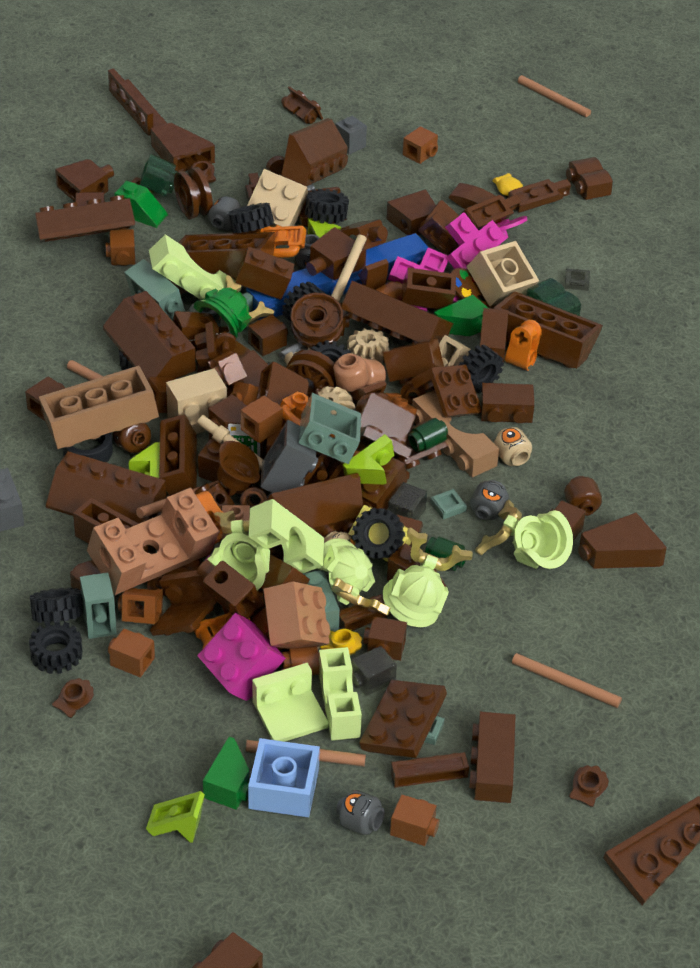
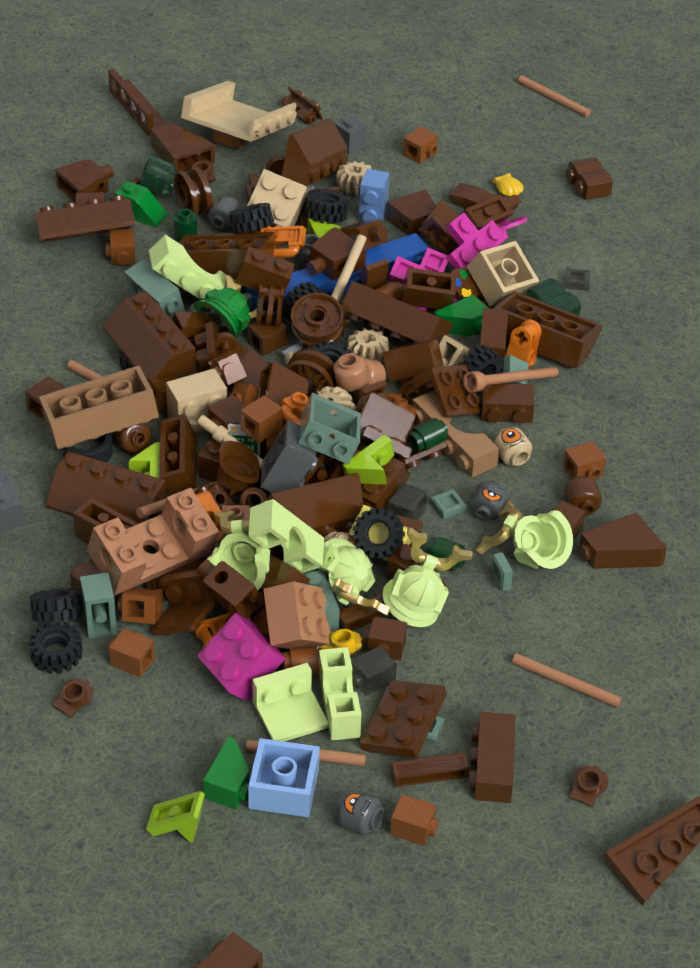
reddish brown hinge [508,179,571,213] -> none
none -> dark green brick [173,209,198,242]
none -> tan panel [181,81,297,142]
none -> dark orange brick [211,129,246,149]
none -> reddish brown arm [256,284,284,326]
none -> tan gear [336,161,371,196]
none -> medium blue brick [359,169,390,222]
none -> nougat piece [463,367,559,392]
none -> sand green tile [491,552,513,591]
none -> sand green tile [503,355,528,384]
none -> dark orange brick [563,441,606,480]

